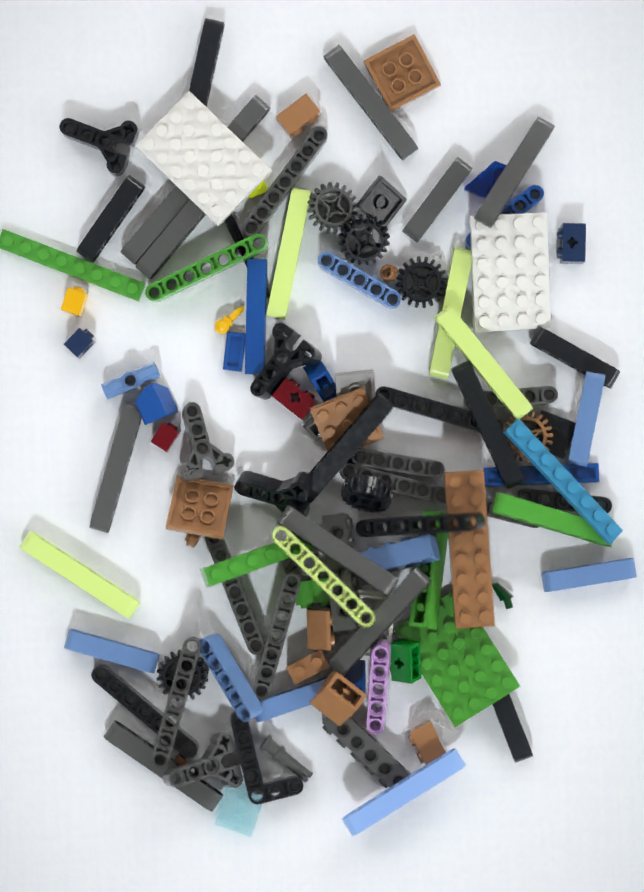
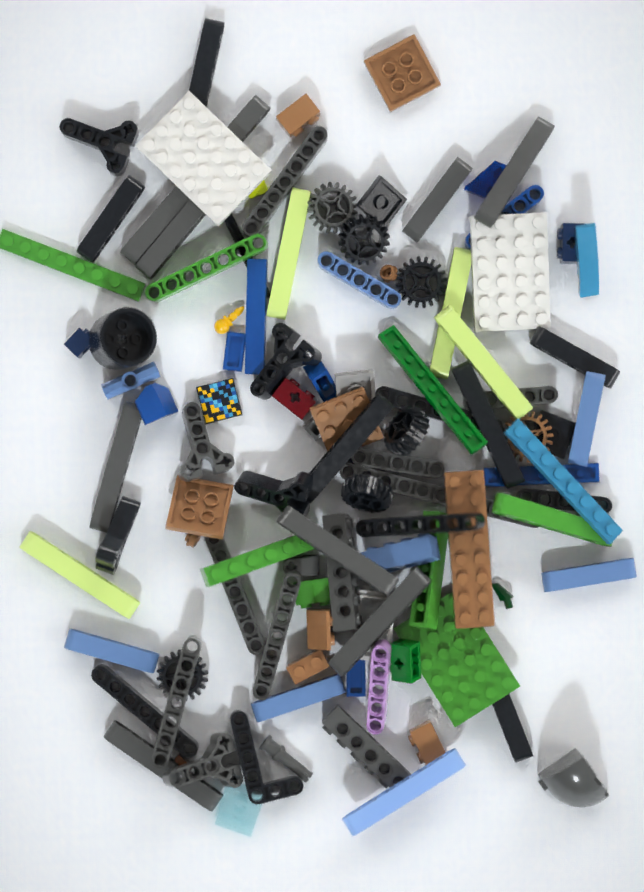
yellow brick [61,286,88,317] -> none
dark red brick [151,422,180,452] -> none
medium blue beam [200,633,262,722] -> none
yellowish green beam [272,527,375,627] -> none
medium nougat slope [309,672,367,726] -> none
dark grey beam [323,45,418,161] -> none
none -> black brick [89,307,157,370]
none -> black beam [95,496,141,575]
none -> tile [196,378,243,424]
none -> green plate [378,325,488,455]
none -> black gear [383,405,430,456]
none -> dark grey brick [538,748,610,807]
none -> dark azure slope [575,223,599,298]

